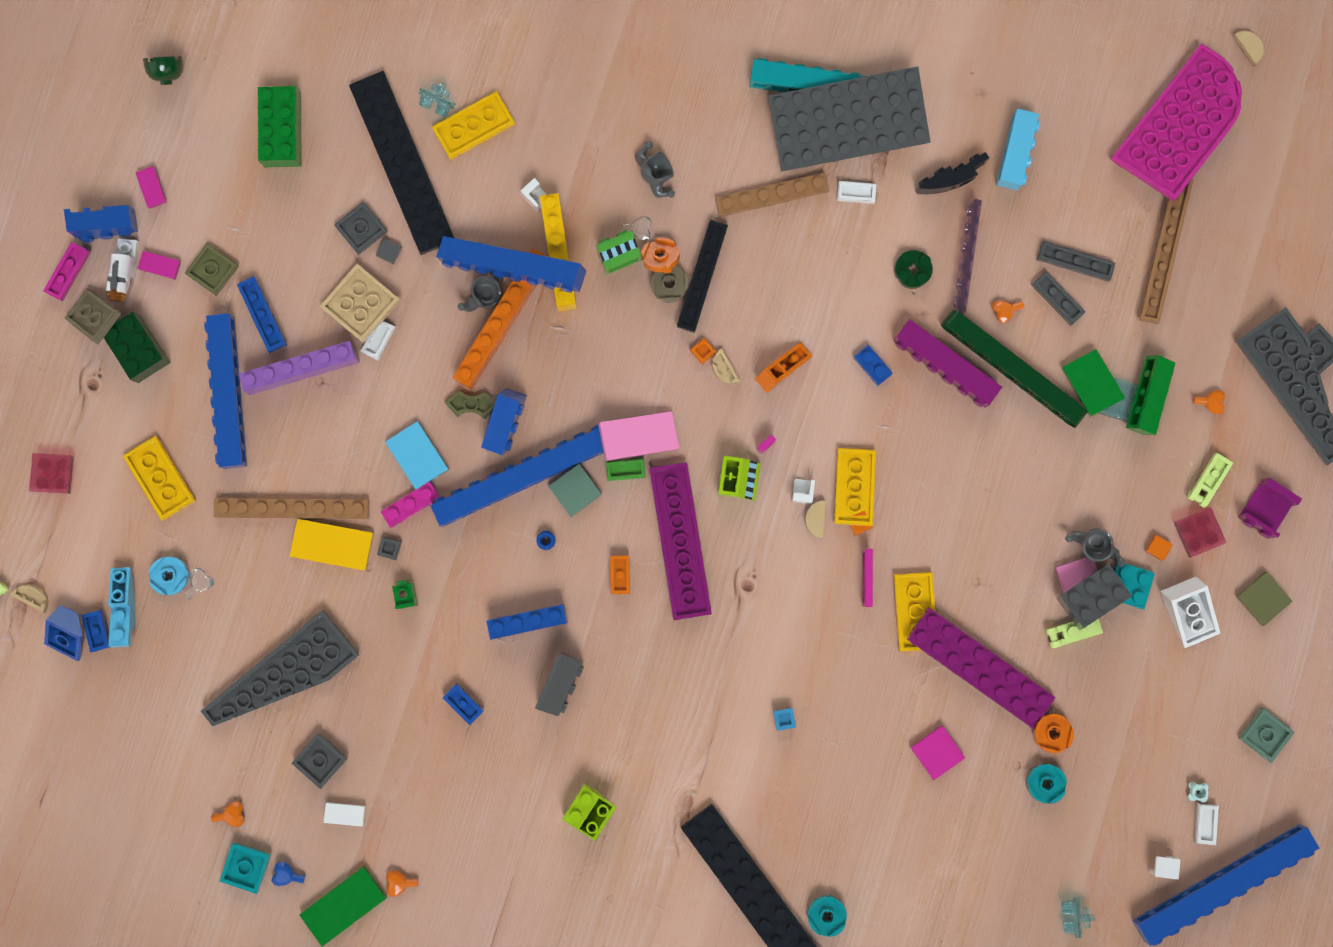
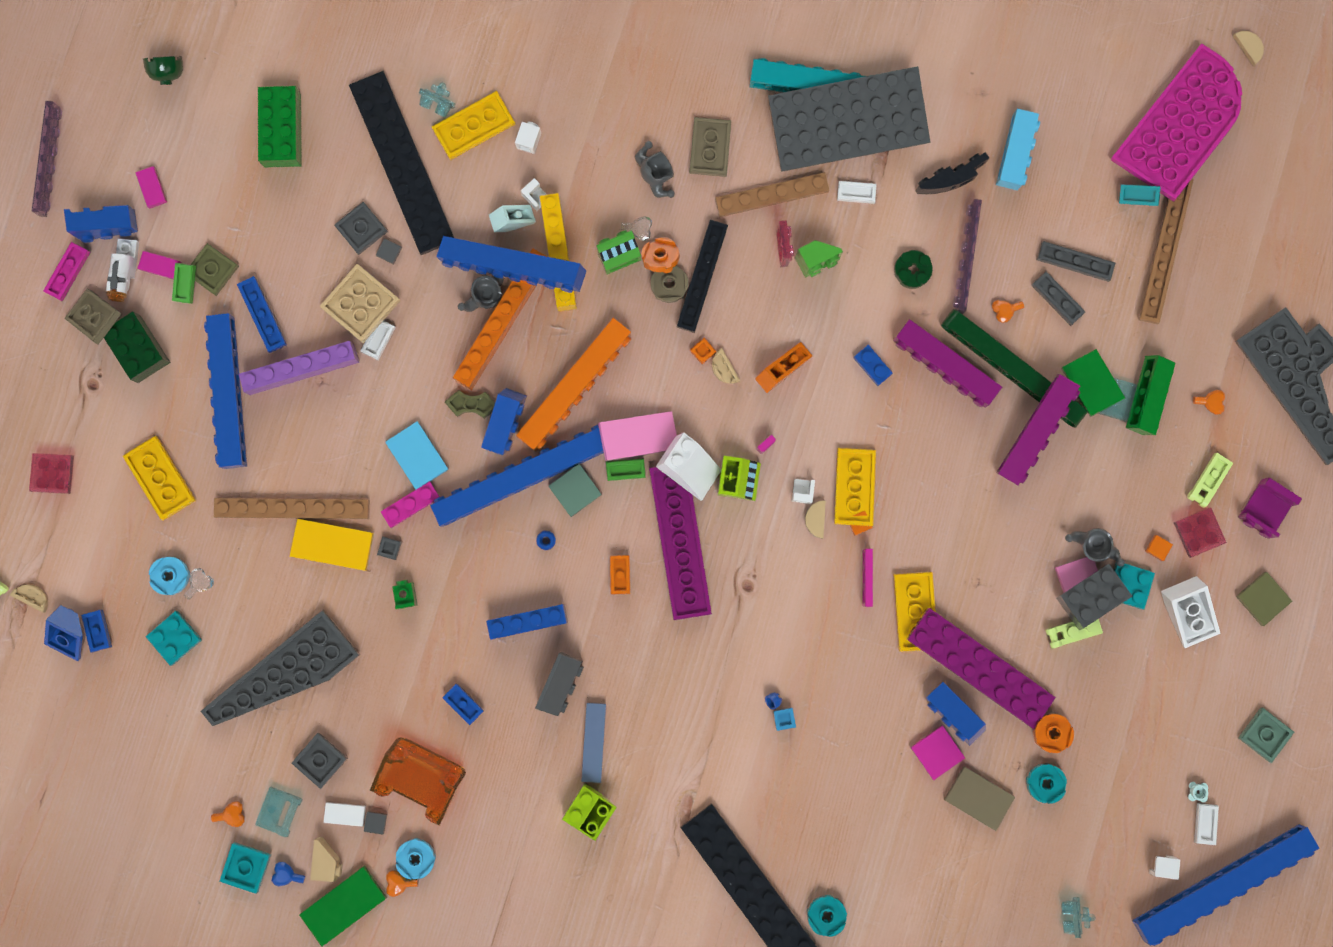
medium azure slope [108,567,135,648] -> none
none -> clear purple plate [32,101,62,217]
none -> teal plate [146,611,202,666]
none -> bright green tile [172,263,196,304]
none -> clear light blue plate [255,787,303,837]
none -> tan slope [310,837,342,882]
none -> dark grey tile [364,811,387,835]
none -> clear orange windscreen [370,737,466,826]
none -> medium azure plate [396,838,436,879]
none -> light aqua slope [489,205,536,232]
none -> white brick [515,122,541,154]
none -> orange brick [516,318,632,452]
none -> sand blue tile [581,703,606,783]
none -> white slope [656,433,721,501]
none -> dark tan tile [689,117,731,177]
none -> blue hinge [765,692,782,710]
none -> clear pink plate [776,220,794,268]
none -> bright green slope [795,240,843,278]
none -> blue wedge [926,682,986,746]
none -> dark tan tile [944,766,1015,831]
none -> magenta brick [996,374,1080,485]
none -> teal tile [1119,184,1161,206]

